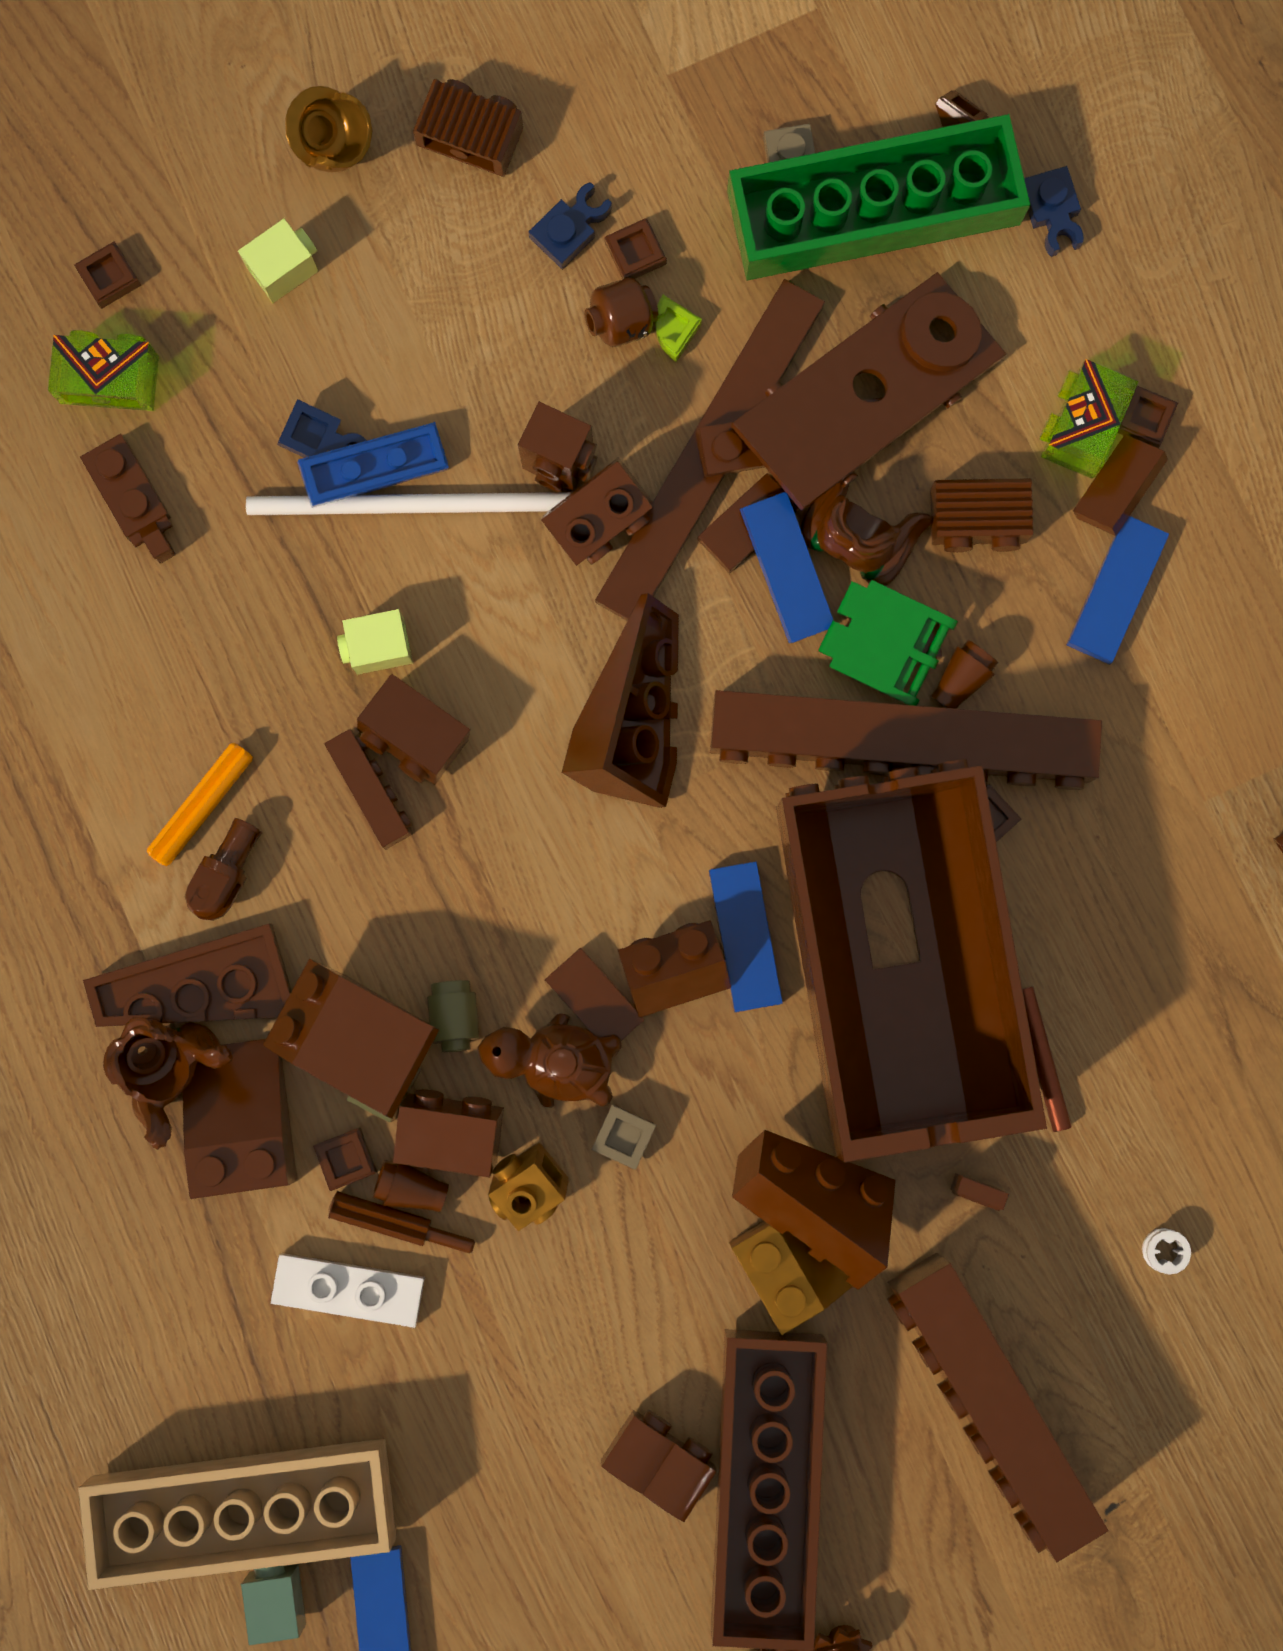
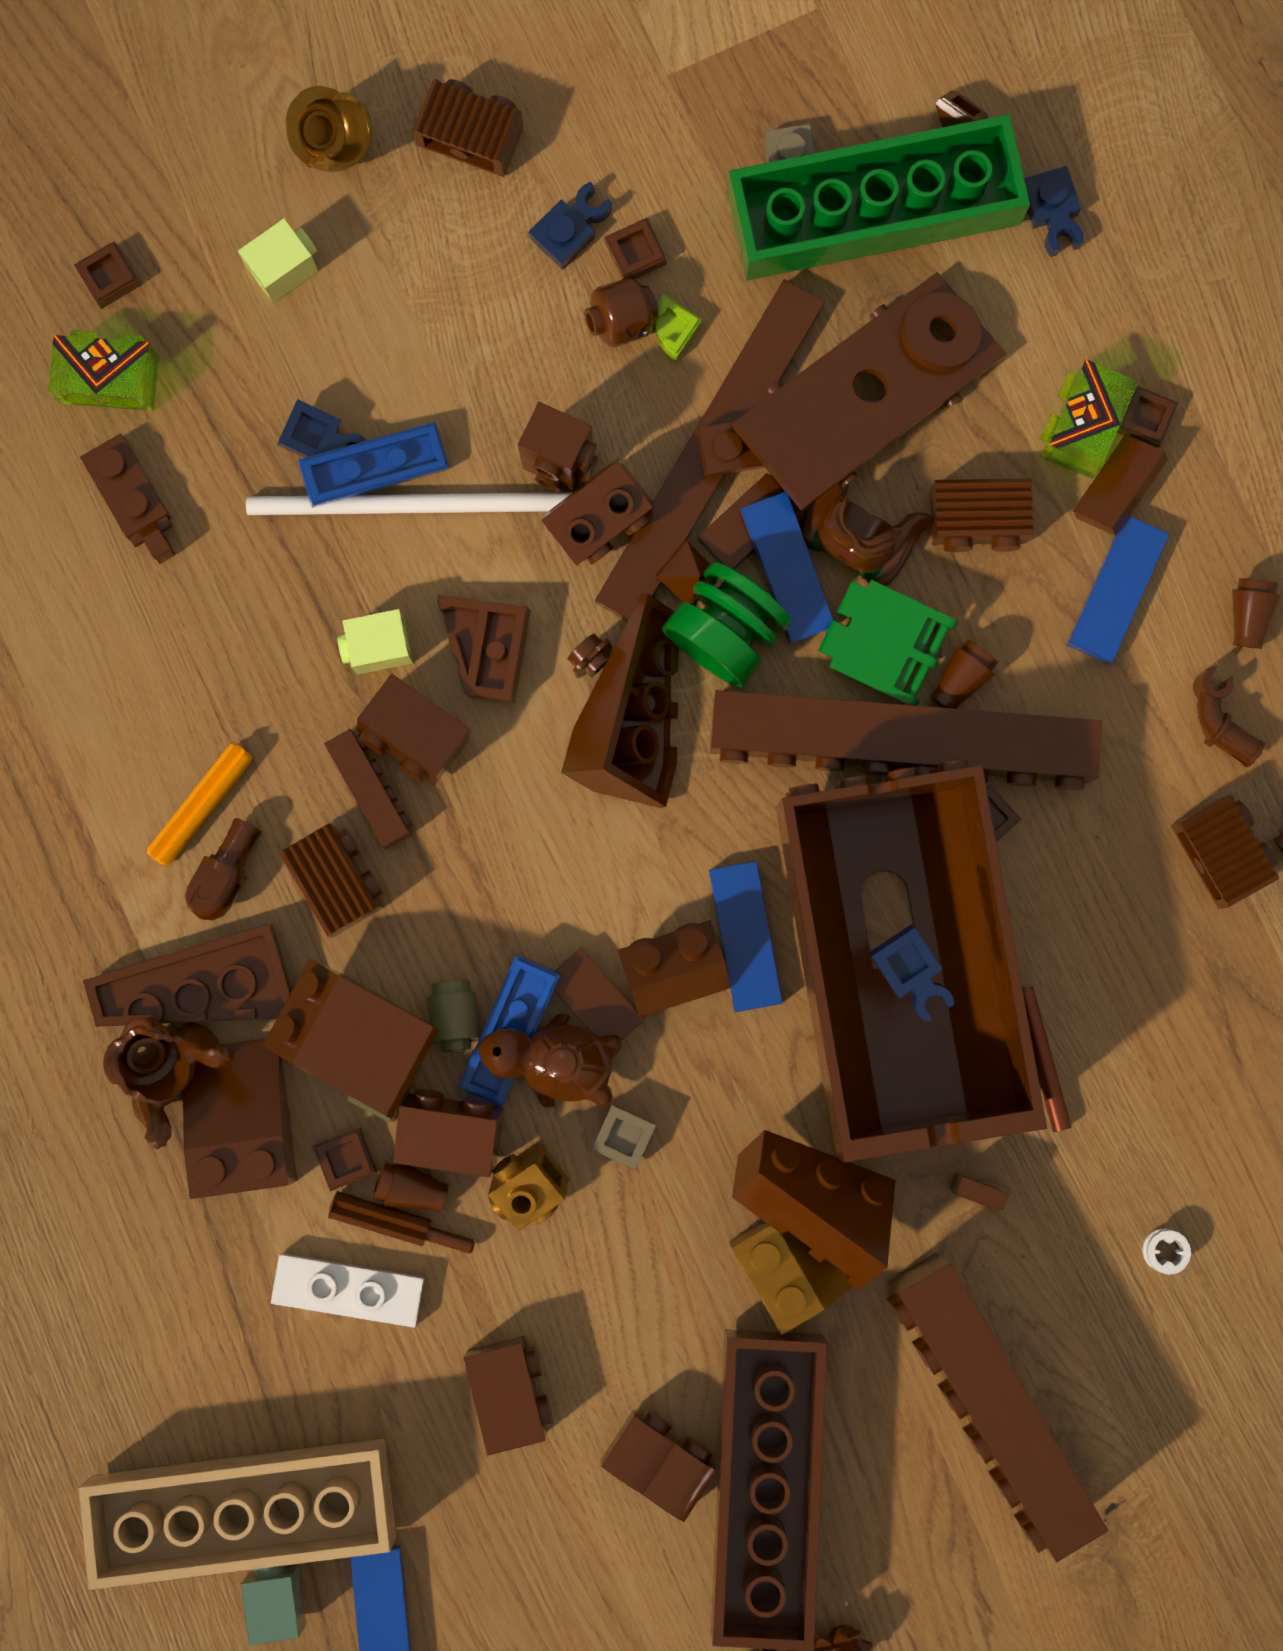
none -> reddish brown brick [279,823,384,938]
none -> reddish brown wing [437,595,531,704]
none -> blue tile [458,954,562,1107]
none -> reddish brown brick [464,1336,554,1456]
none -> reddish brown plate [567,633,612,679]
none -> reddish brown slope [655,540,710,604]
none -> green wheel [662,562,792,689]
none -> dark blue plate [869,924,954,1023]
none -> reddish brown brick [1171,795,1279,909]
none -> reddish brown piece [1193,666,1265,768]
none -> reddish brown cone [1232,578,1281,649]

